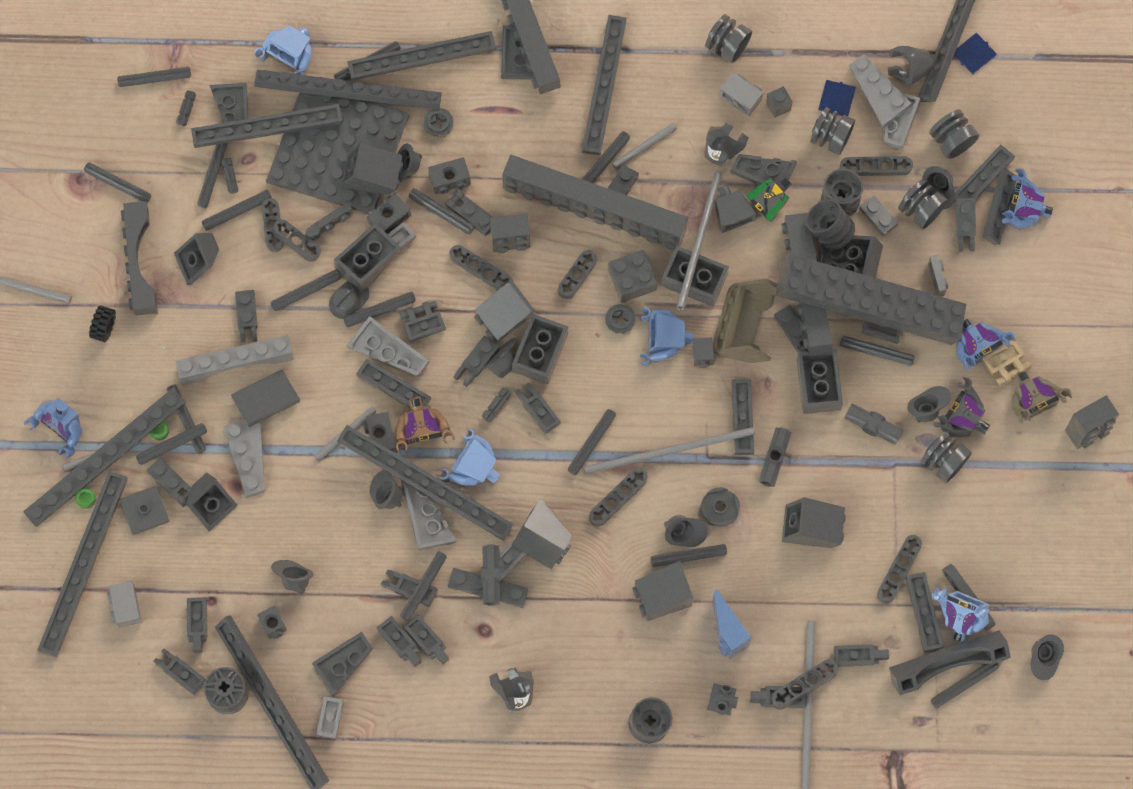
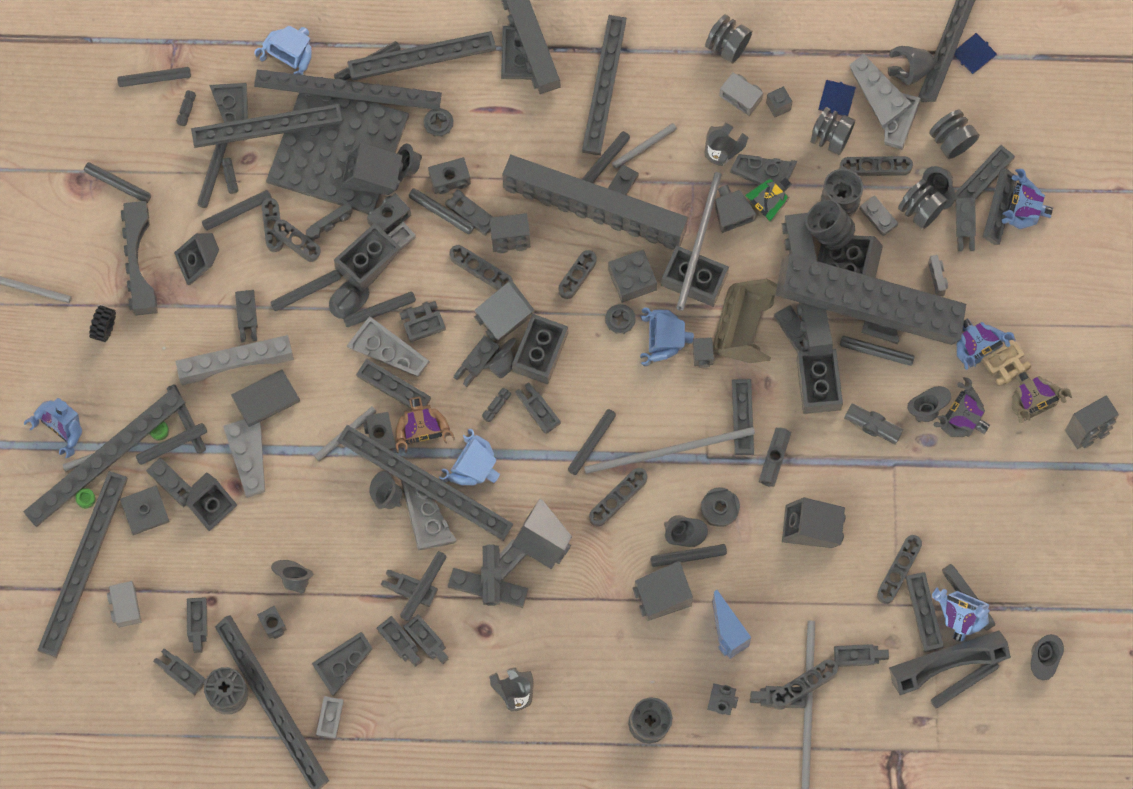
dark grey wheel [921,431,972,483] -> none

